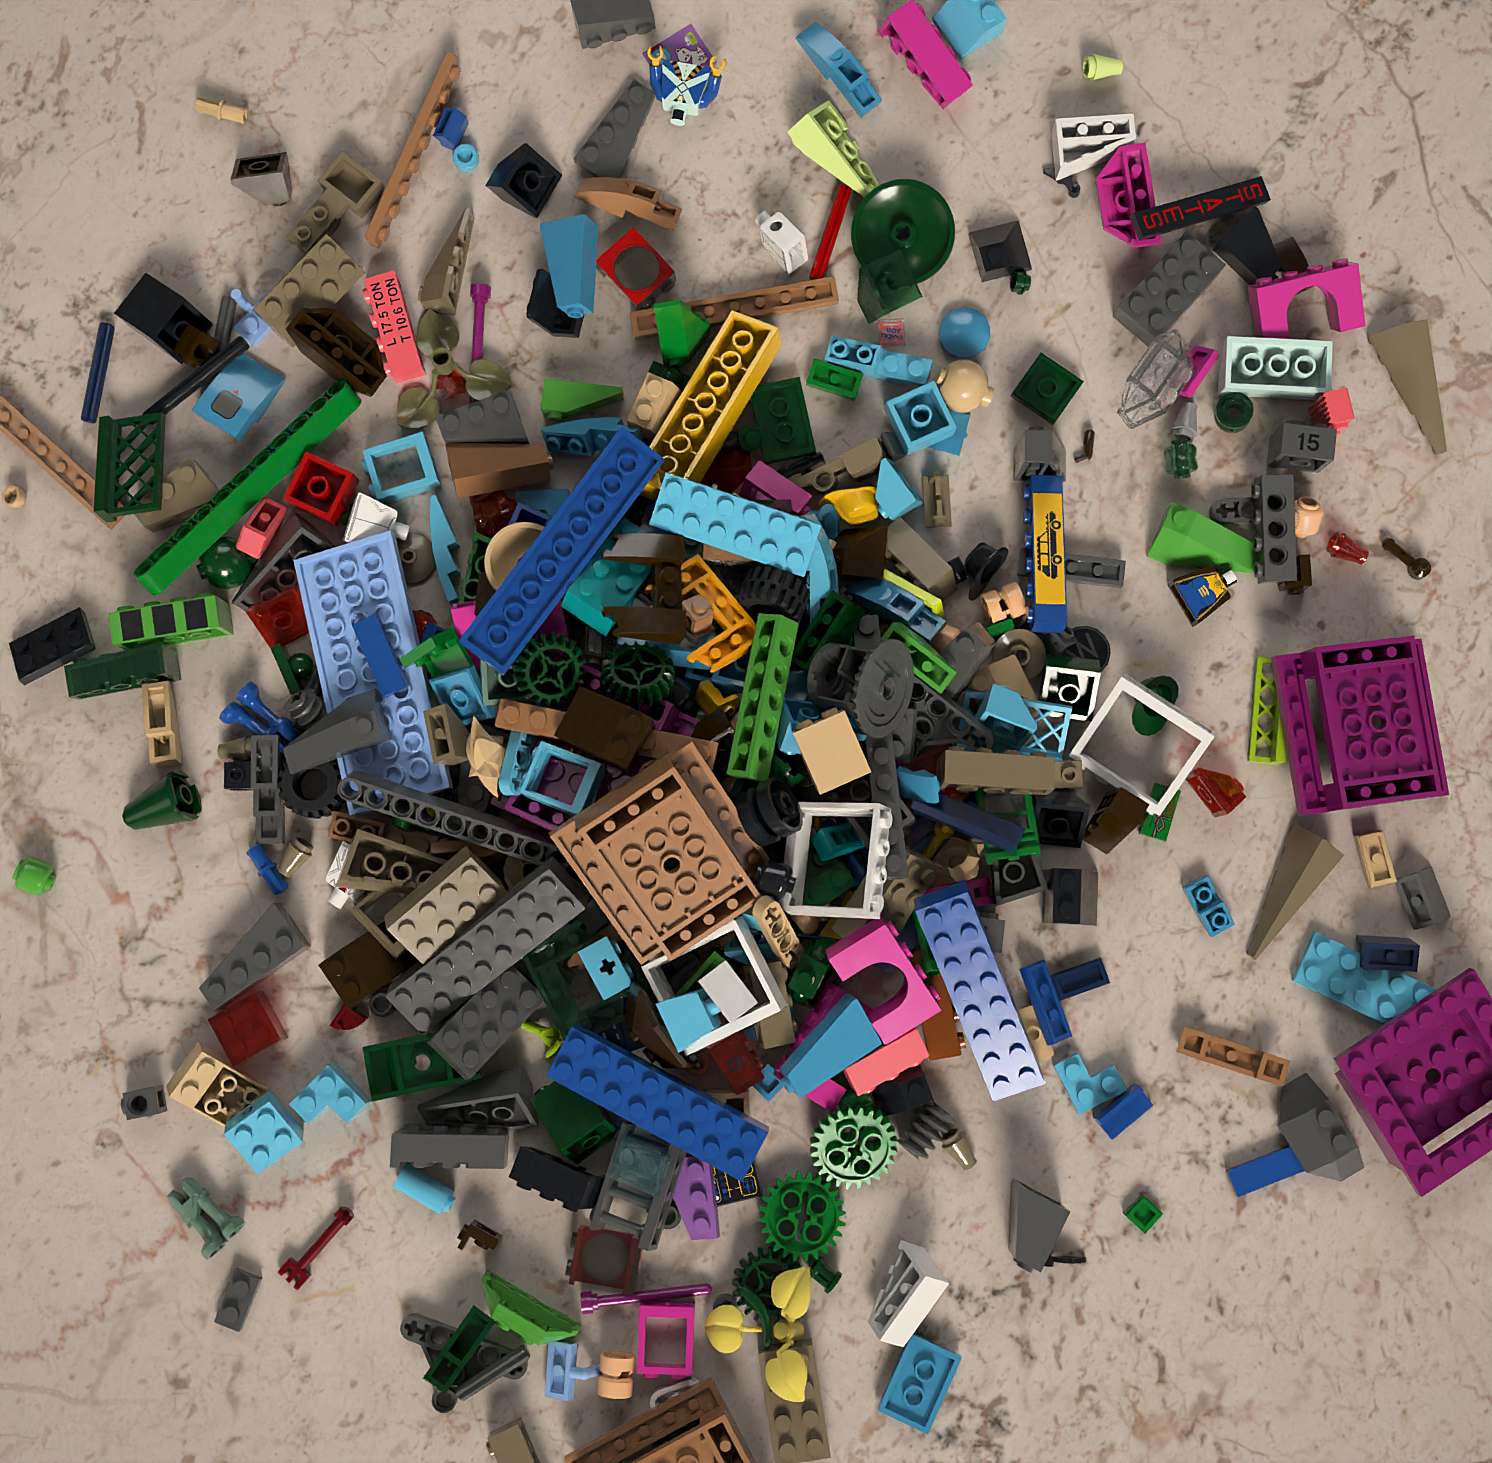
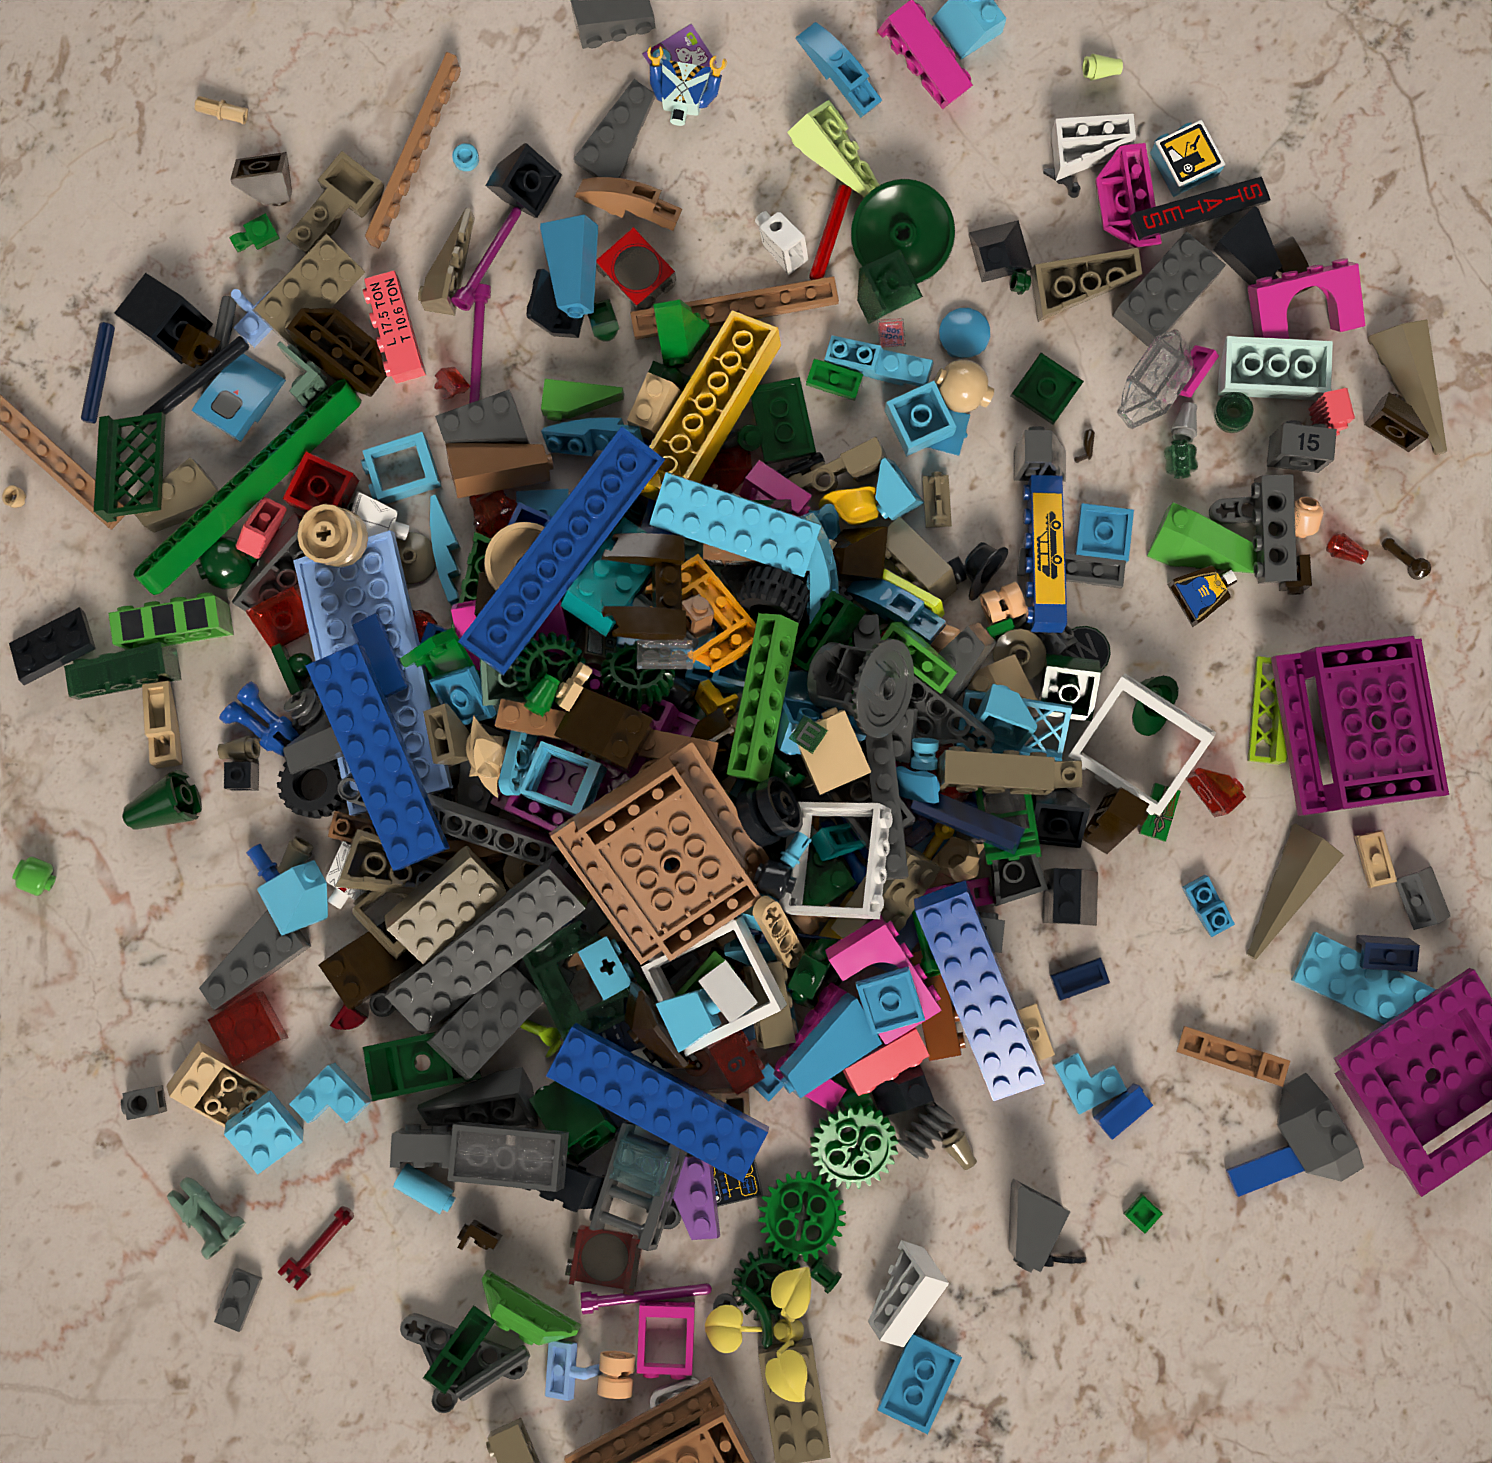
dark grey slope [251,735,285,844] -> none
olive plant [397,309,512,429] -> none
blue piece [433,107,469,151] -> none
dark grey slope [879,432,906,461] -> none
blue tile [1019,959,1072,1046] -> none
none -> green plate [229,213,280,253]
none -> medium azure slope [257,860,328,936]
none -> sand green bracket [277,341,329,409]
none -> tan wheel [297,504,368,568]
none -> blue brick [305,643,450,871]
none -> clear brick [447,1122,569,1192]
none -> magenta piece [451,207,521,311]
none -> green cone [524,674,560,717]
none -> tan plate [555,662,593,711]
none -> dark green tile [587,299,620,342]
none -> clear plate [637,640,693,669]
none -> medium azure pin [780,831,812,868]
none -> clear green tile [789,715,828,754]
none -> dark azure plate [856,966,925,1036]
none -> medium azure wheel [910,738,939,770]
none -> dark tan wedge [1030,248,1142,322]
none -> dark azure plate [1075,503,1134,563]
none -> piece [1150,120,1225,197]
none -> dark brown slope [1364,392,1429,452]

